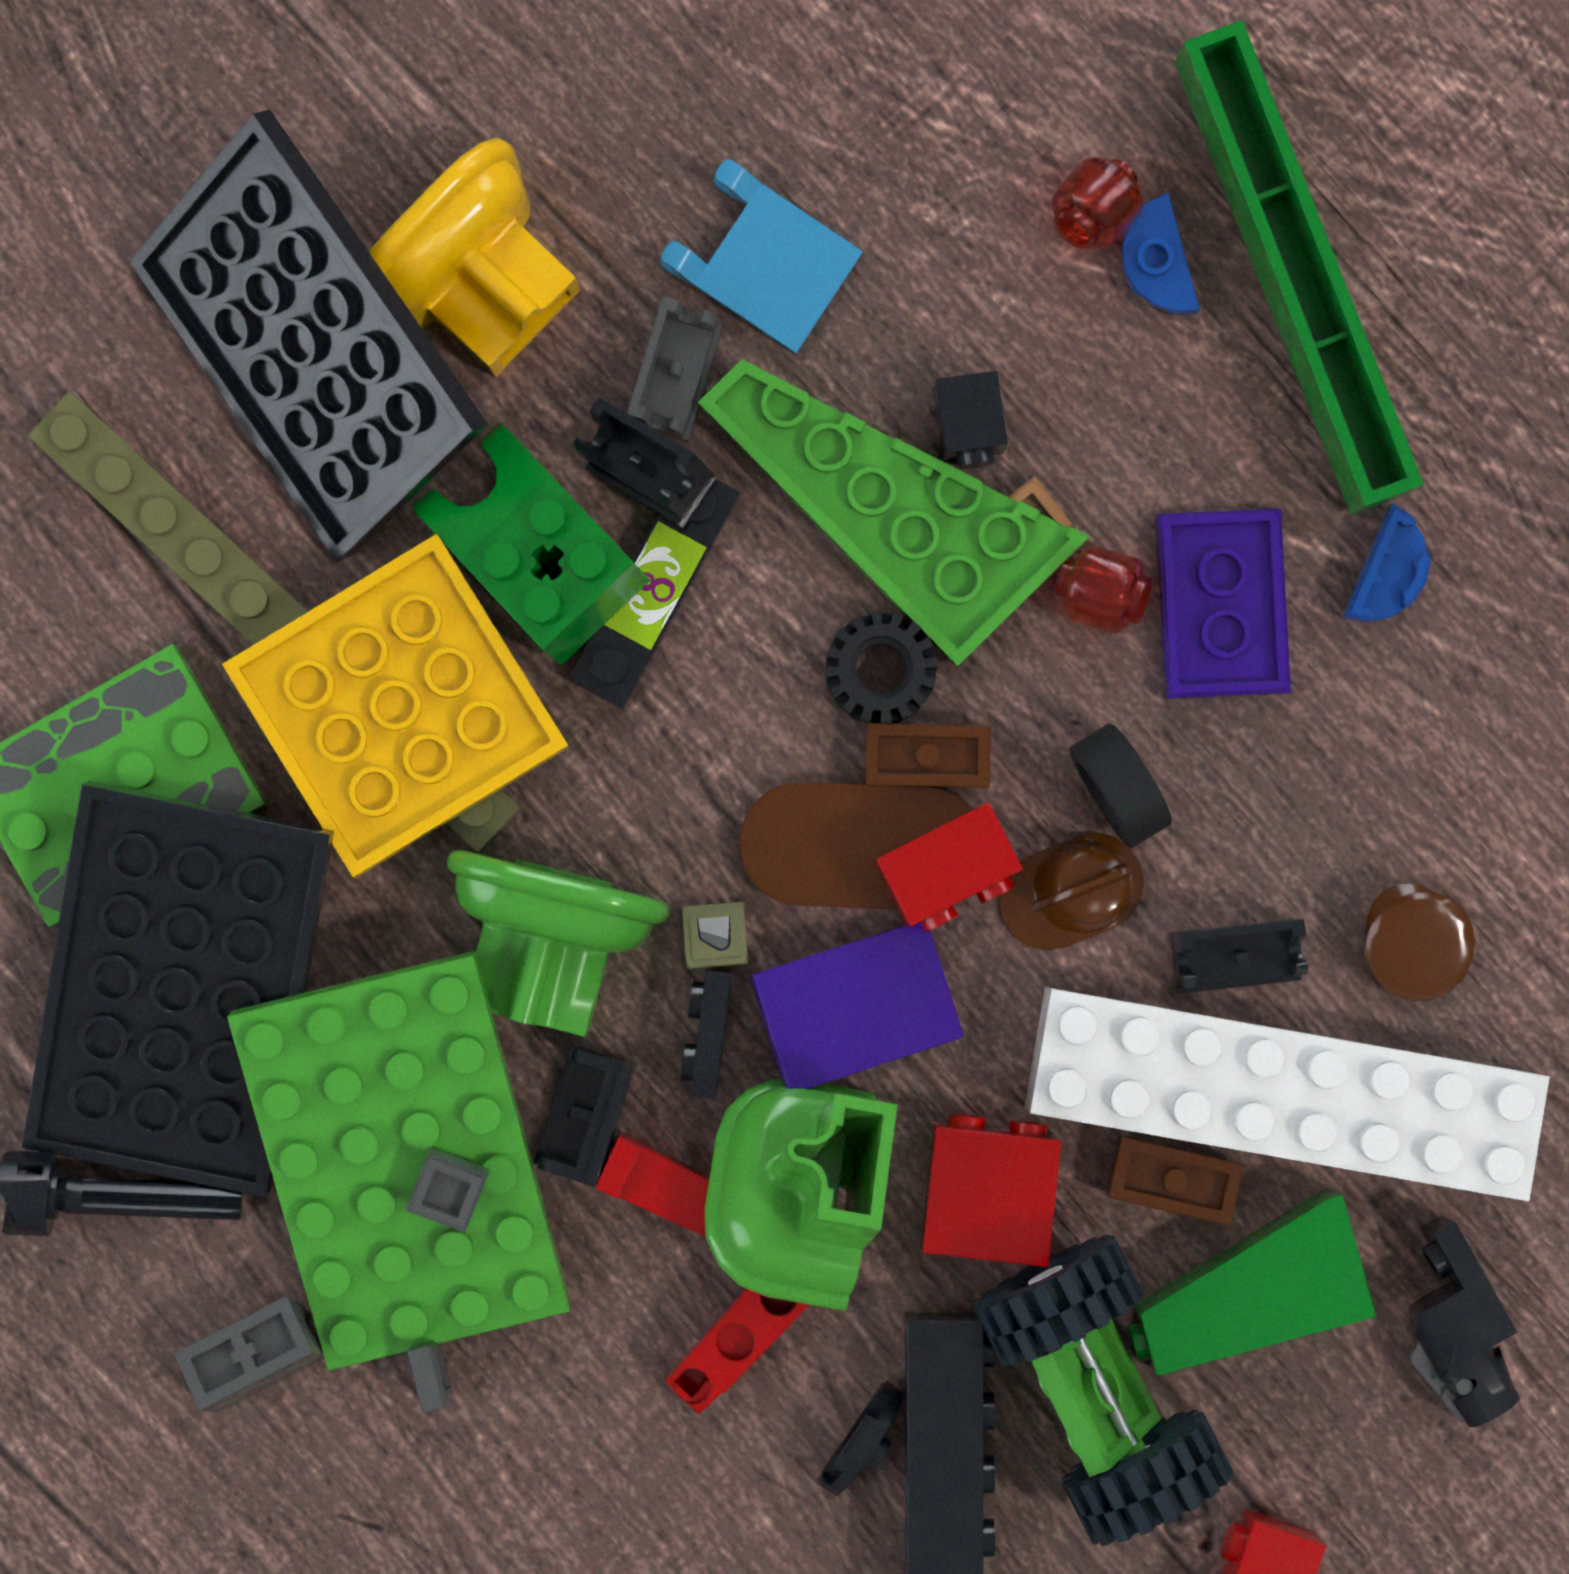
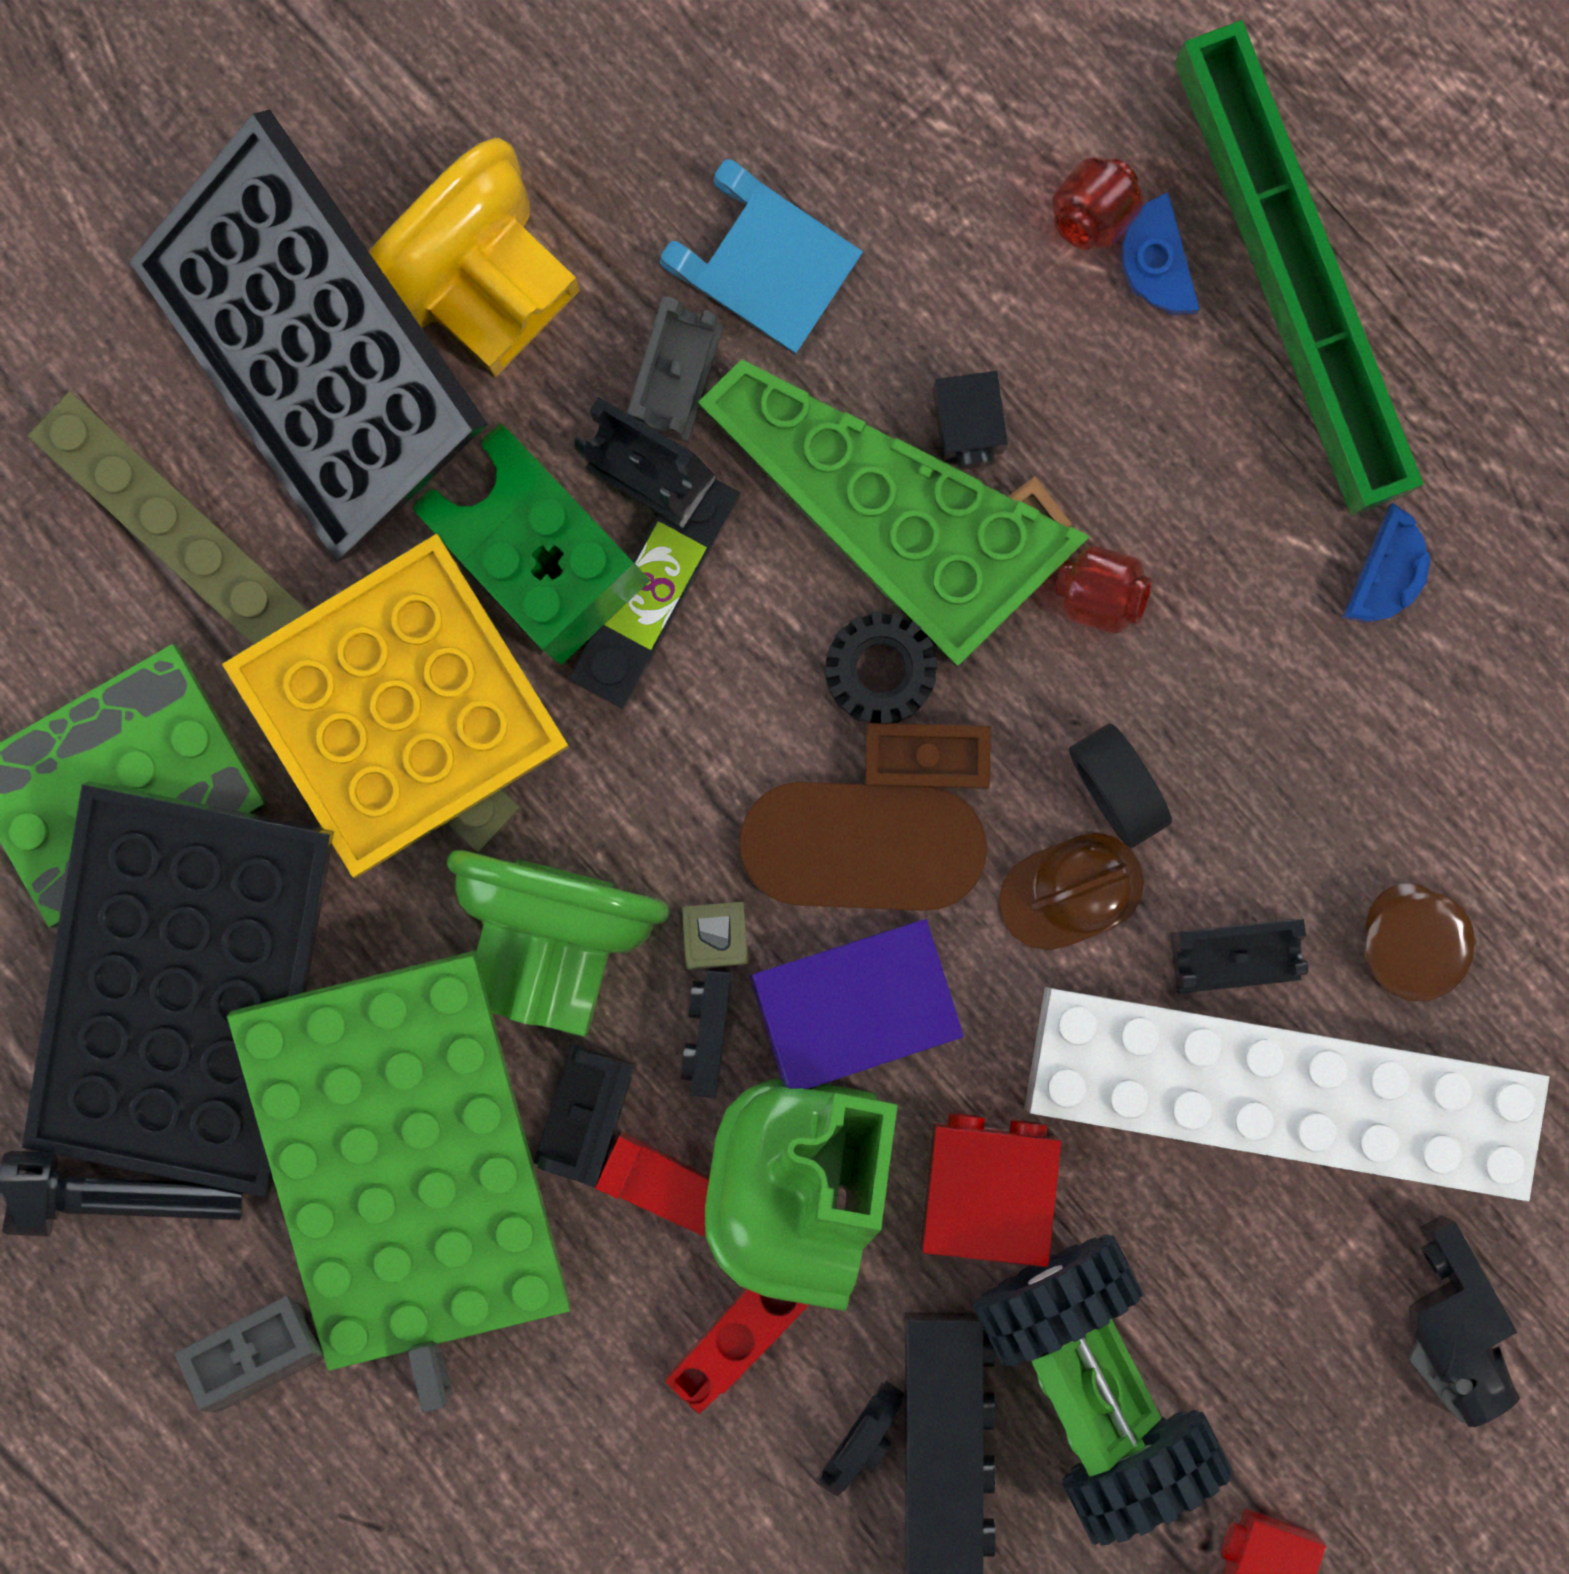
dark grey tile [406,1147,490,1233] -> none
red brick [873,802,1023,932] -> none
reddish brown plate [1106,1135,1244,1226] -> none
green slope [1127,1189,1376,1376] -> none
dark purple tile [1156,508,1291,700] -> none

